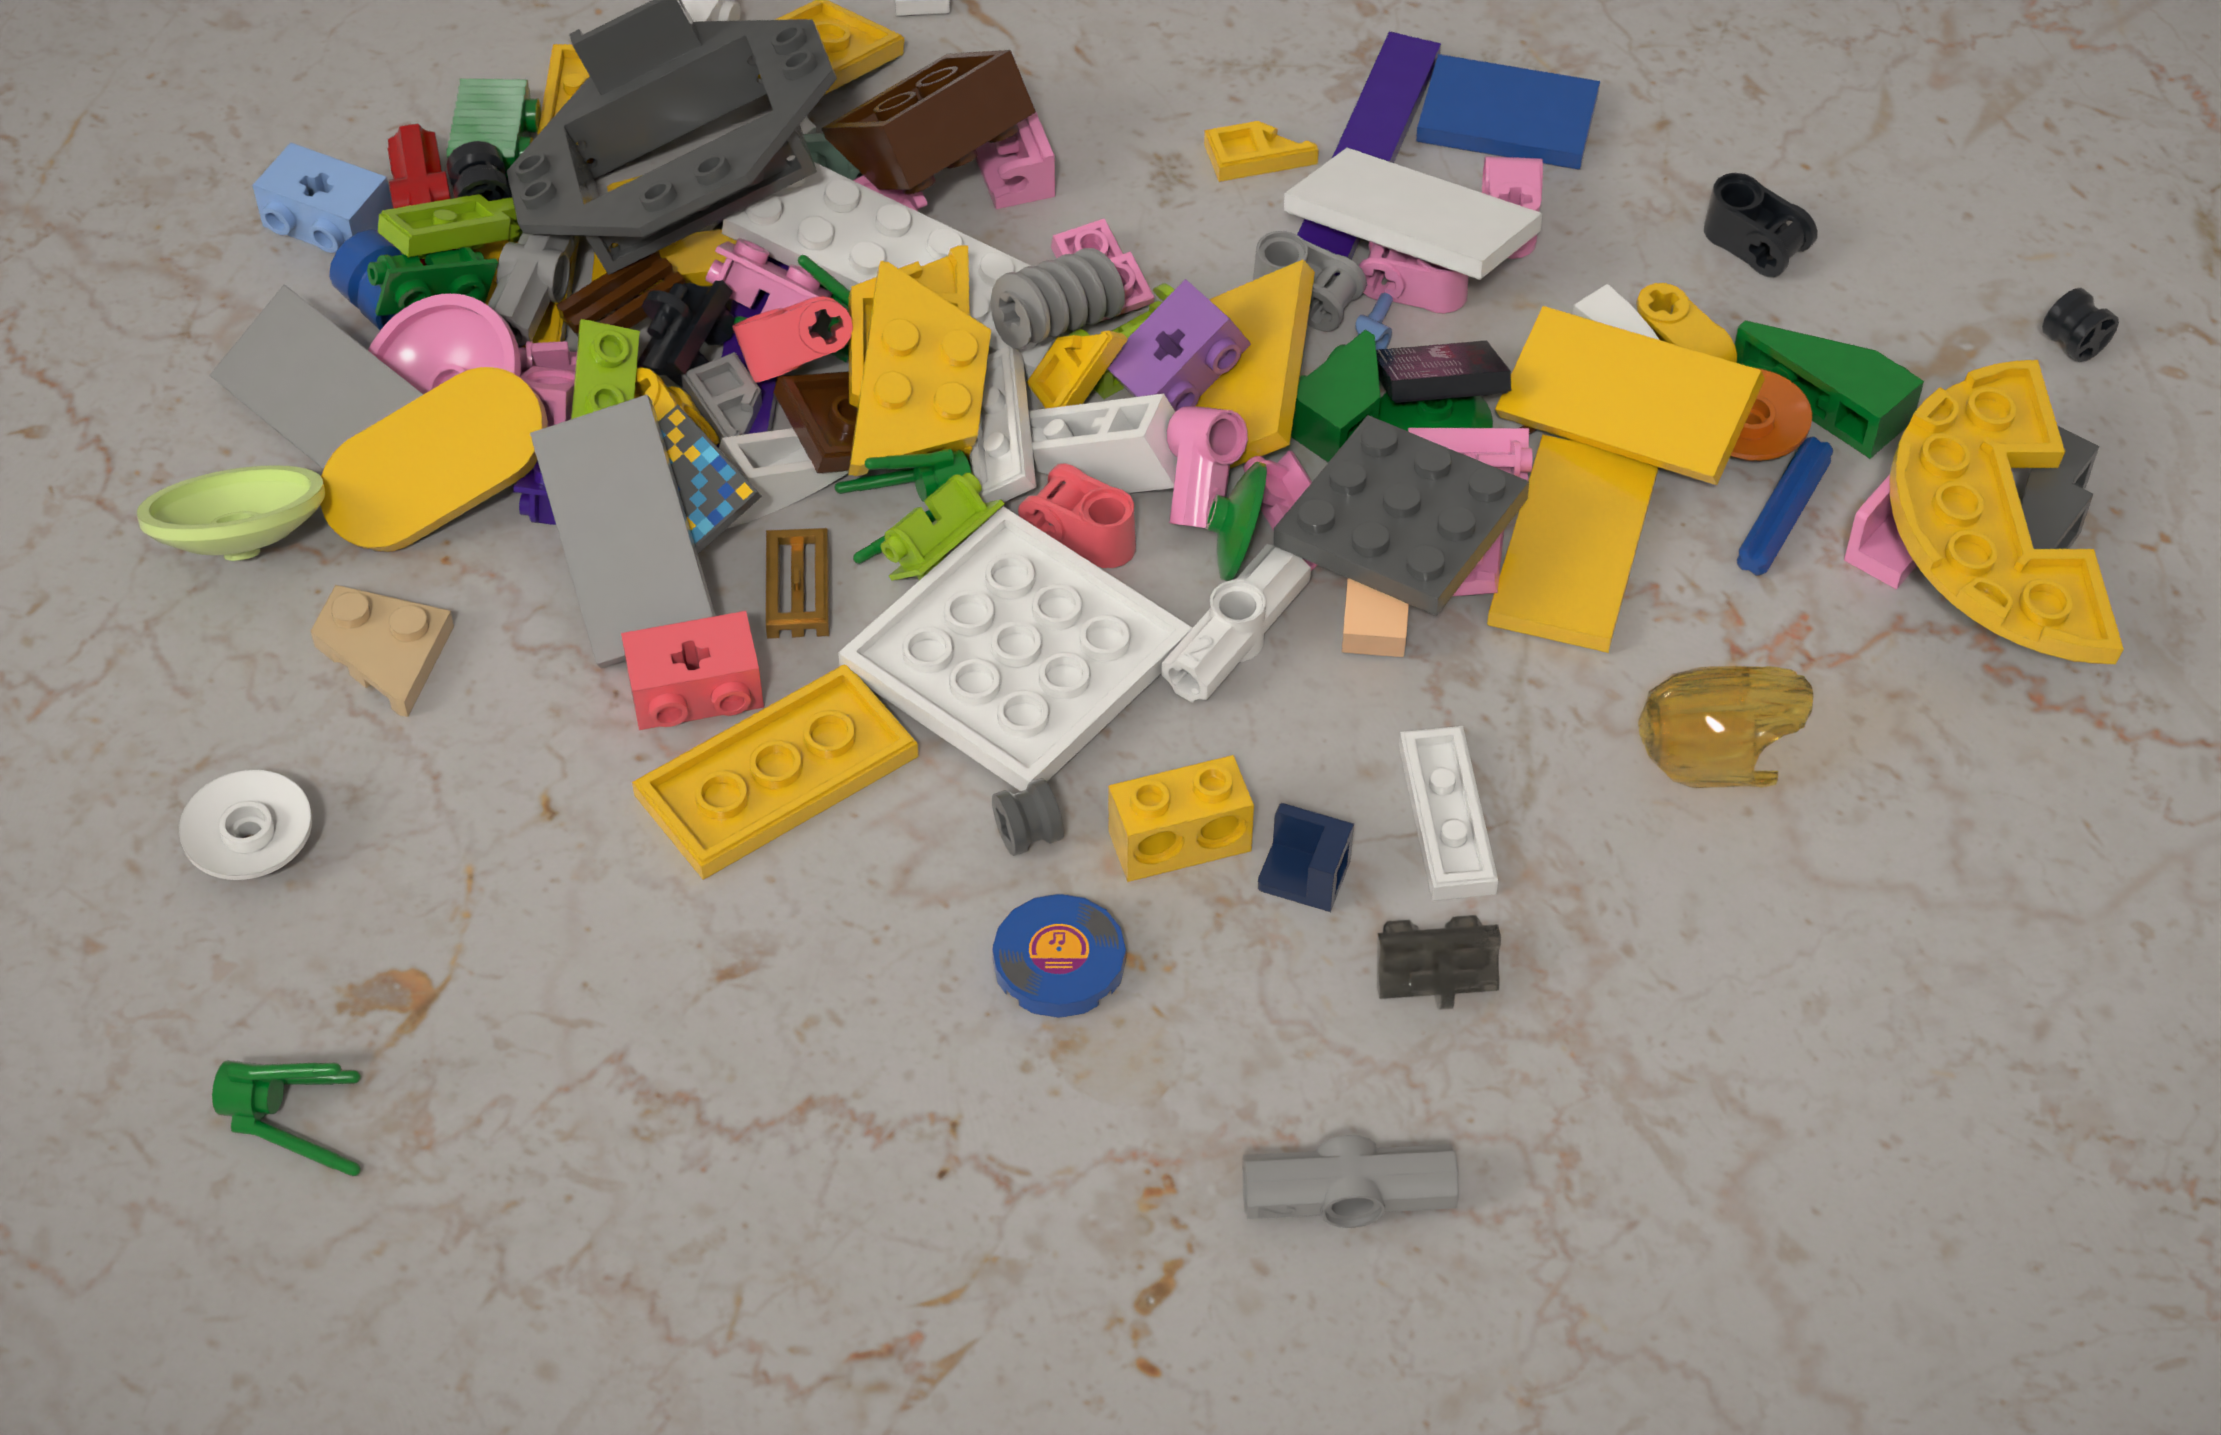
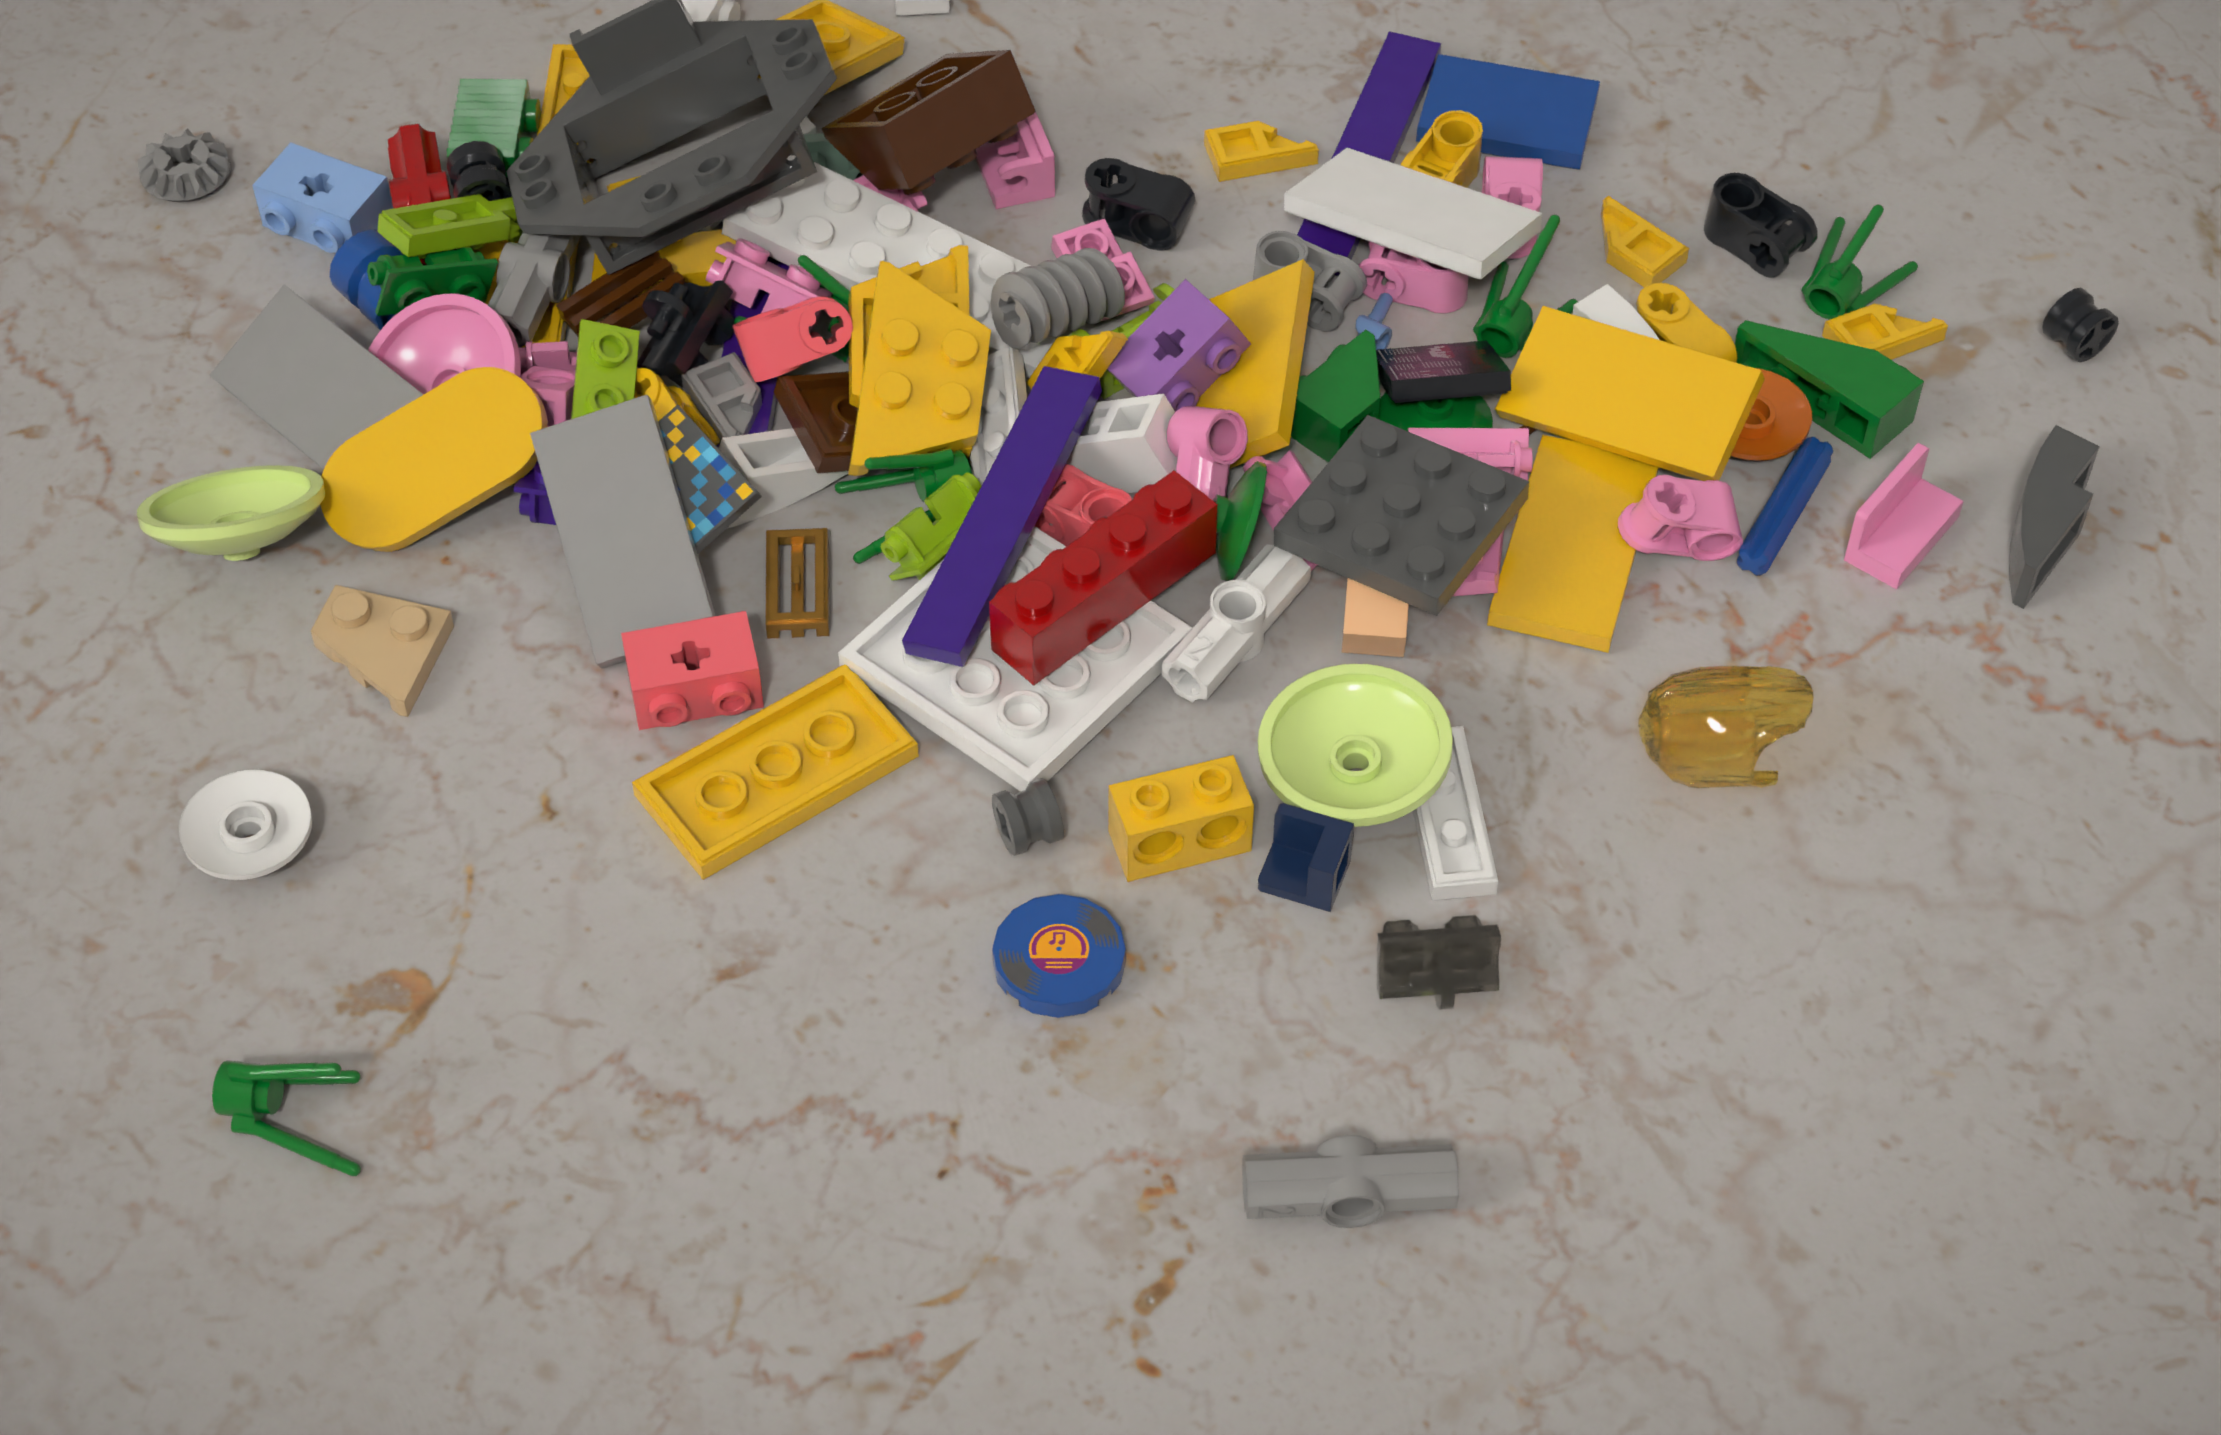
yellow plate [1889,360,2124,665] -> none
none -> light grey gear [137,129,230,201]
none -> dark purple tile [902,366,1102,667]
none -> red brick [989,470,1217,686]
none -> black piece [1082,158,1196,251]
none -> yellowish green dish [1258,664,1453,827]
none -> yellow piece [1400,110,1483,188]
none -> green plant [1473,214,1578,358]
none -> yellow tile [1601,196,1689,287]
none -> bright pink piece [1618,475,1743,561]
none -> green plant [1801,204,1918,320]
none -> yellow tile [1822,303,1948,360]

